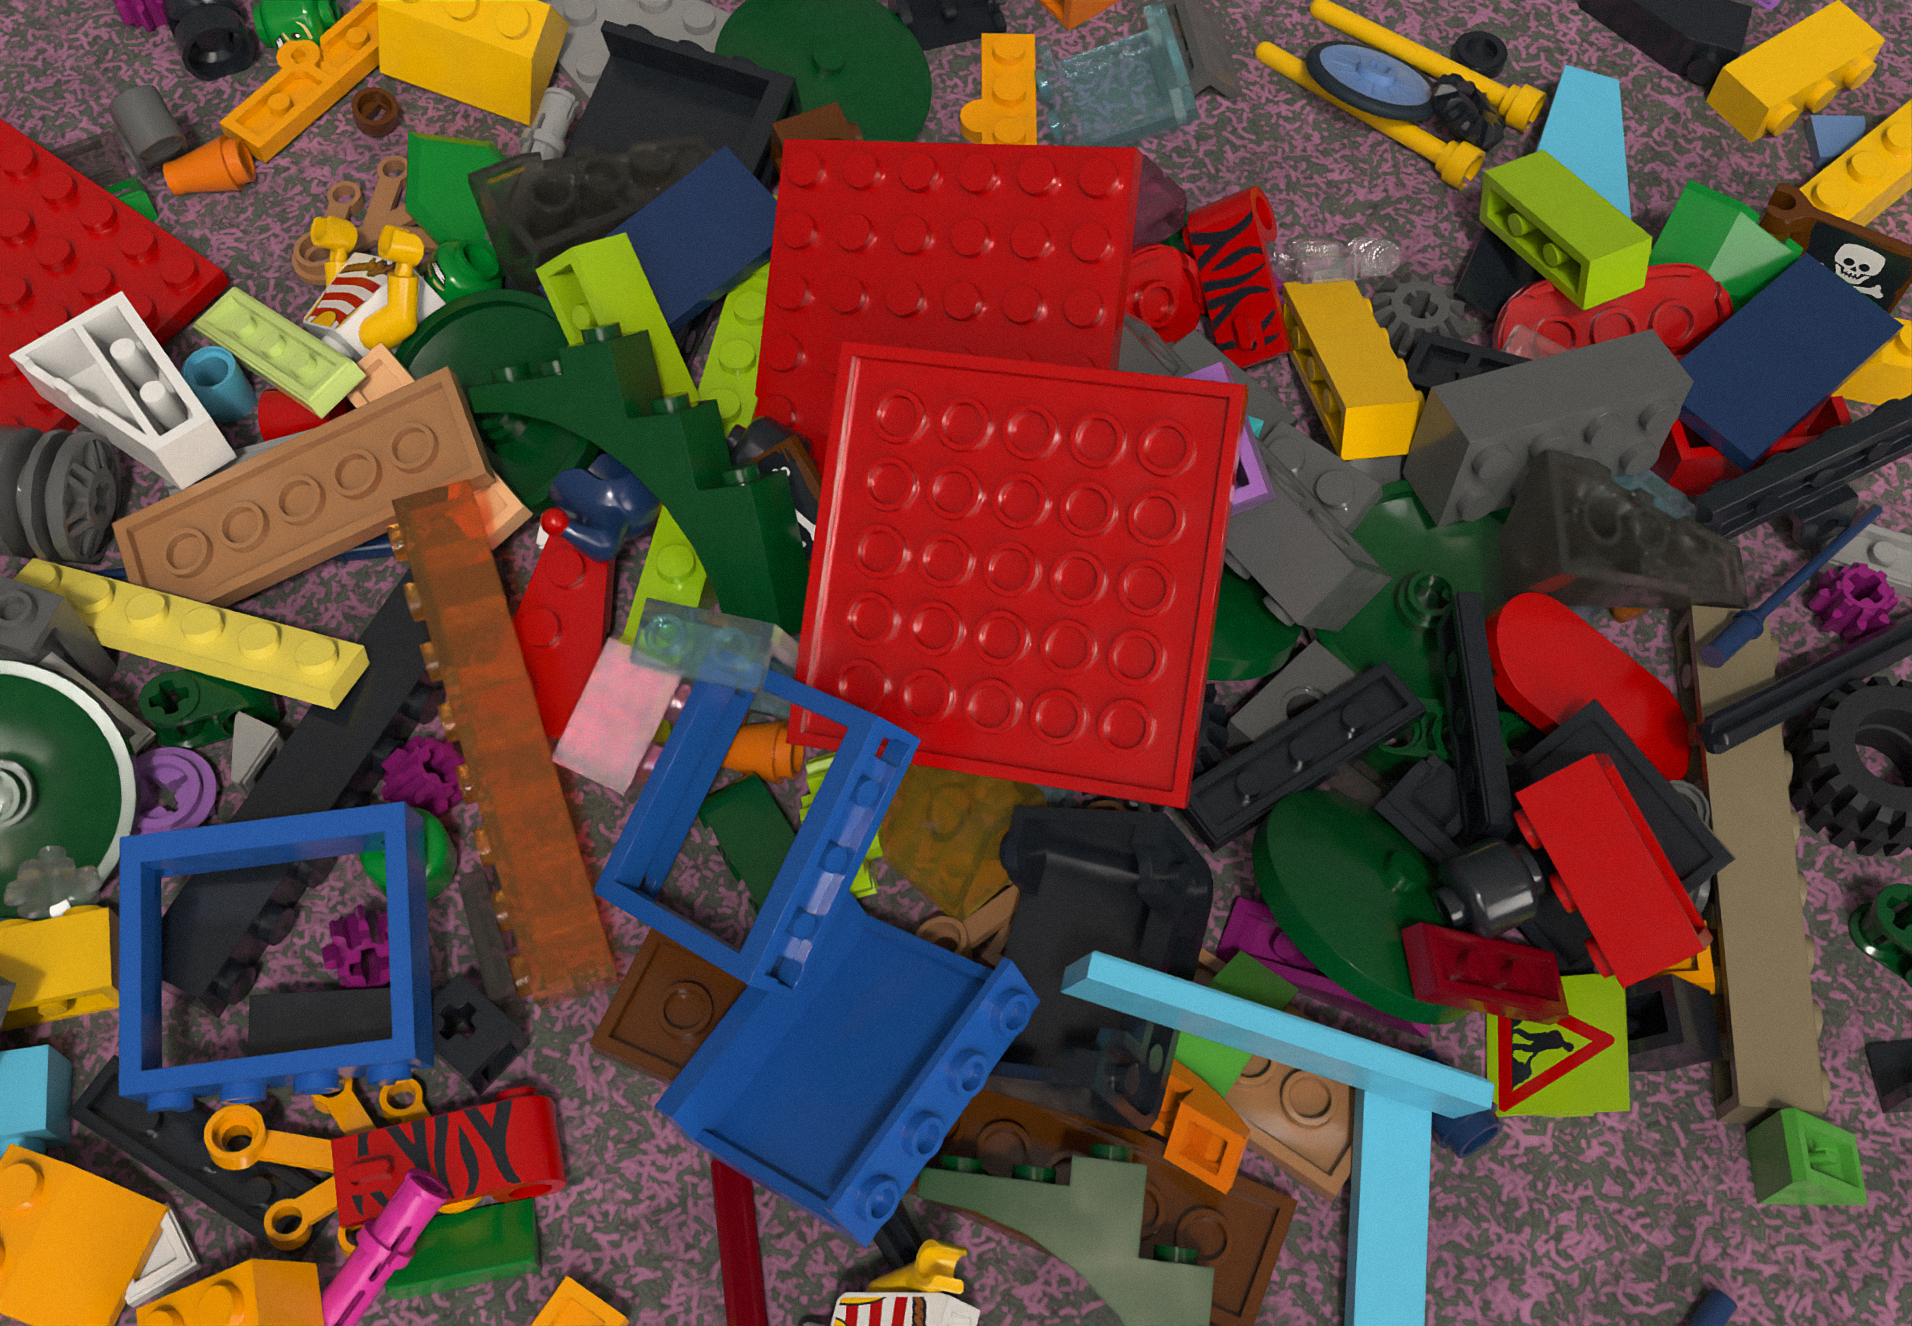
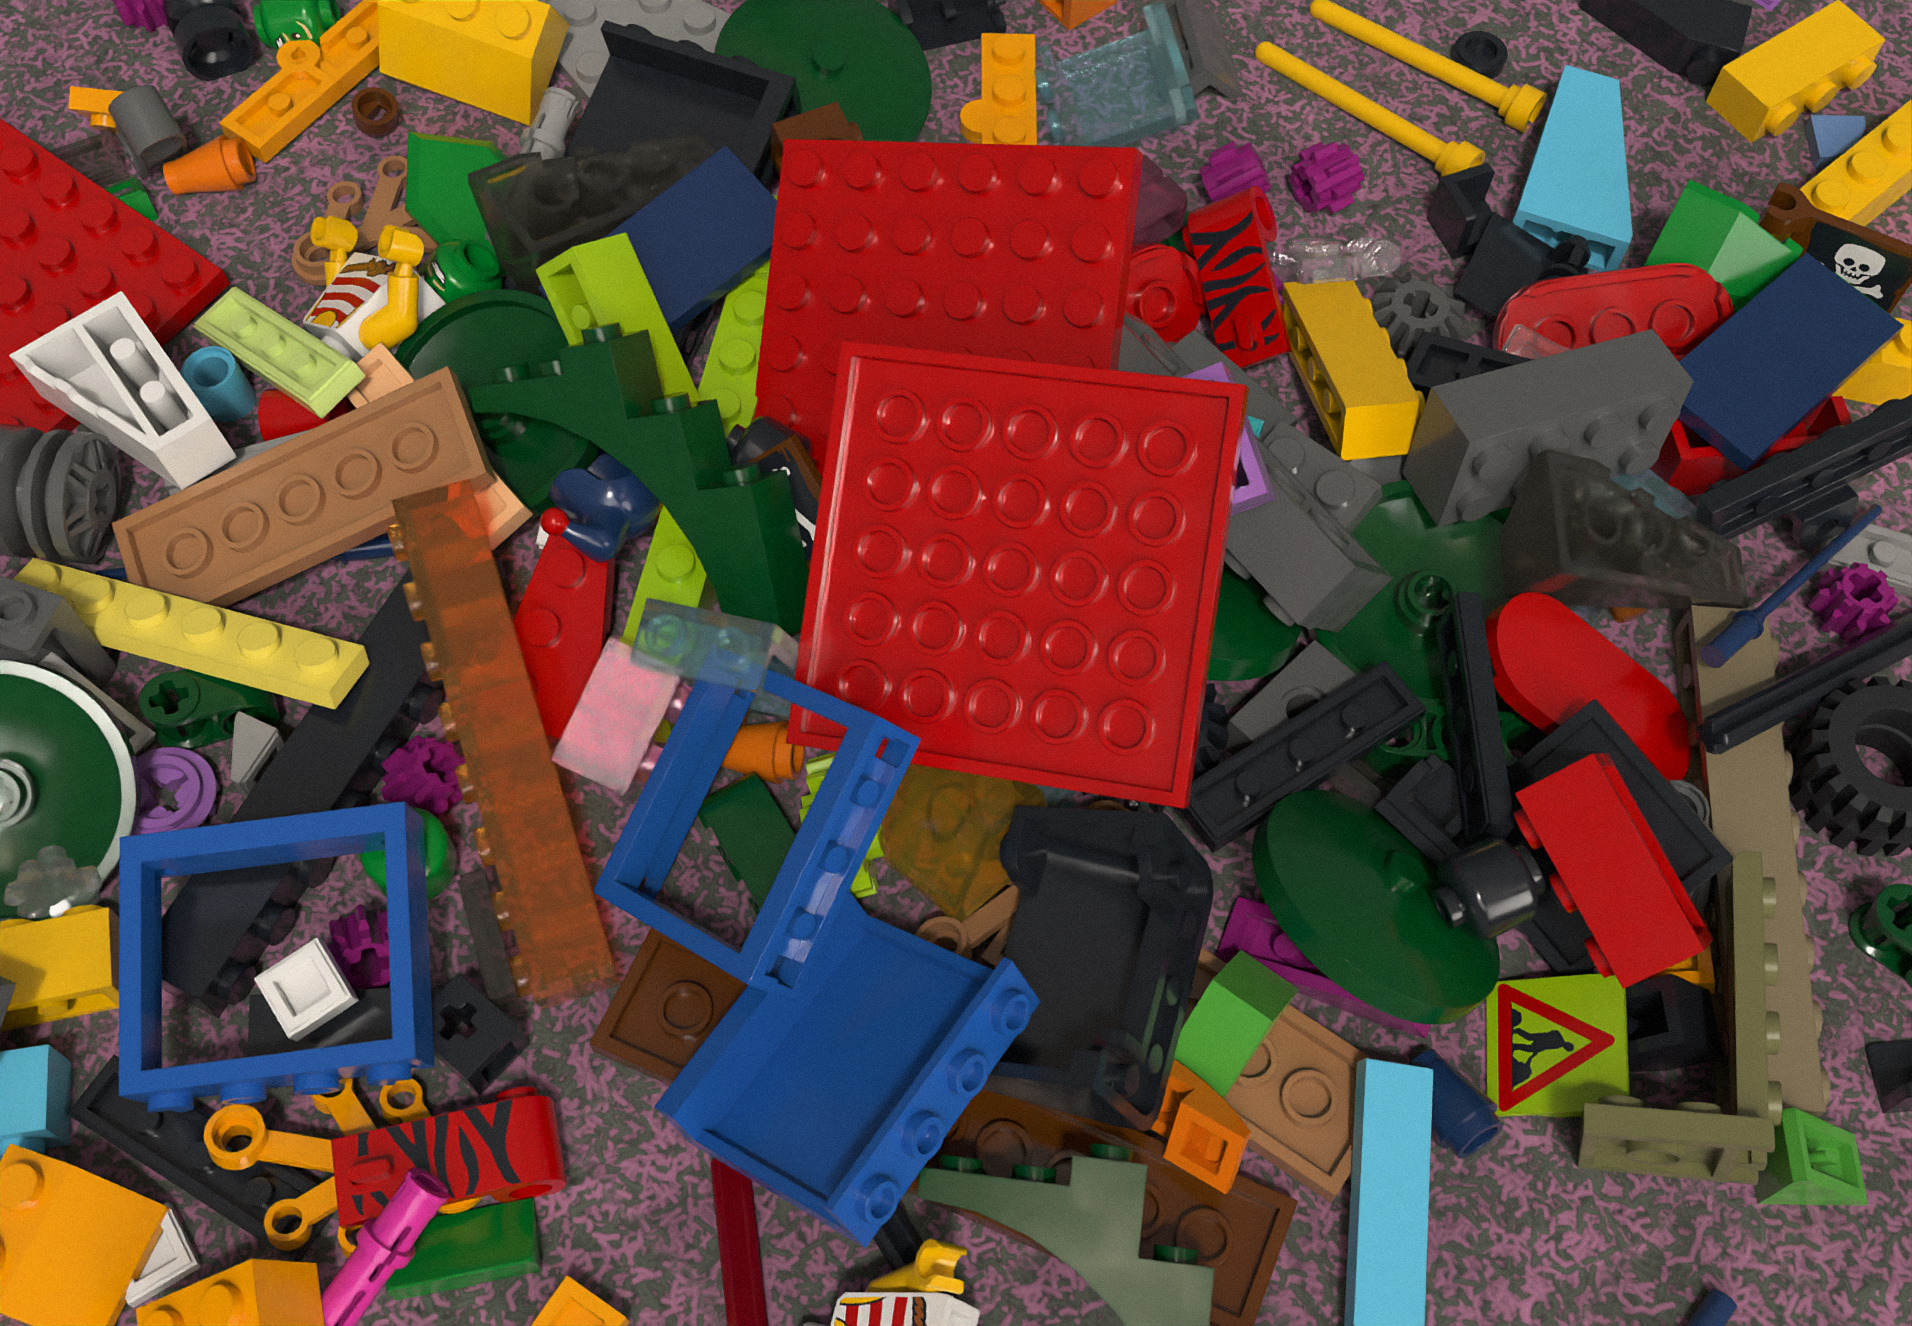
medium azure tile [1060,951,1494,1119] -> none
wheel [1306,41,1437,121] -> none
dark red tile [1401,922,1569,1025] -> none
black gear [1431,73,1506,149] -> none
lime brick [1479,149,1653,311] -> none
none -> light orange plate [68,86,123,133]
none -> white tile [254,938,359,1042]
none -> magenta gear [1199,141,1272,202]
none -> magenta gear [1288,141,1365,214]
none -> black panel [1426,163,1495,260]
none -> olive bracket [1578,851,1782,1185]

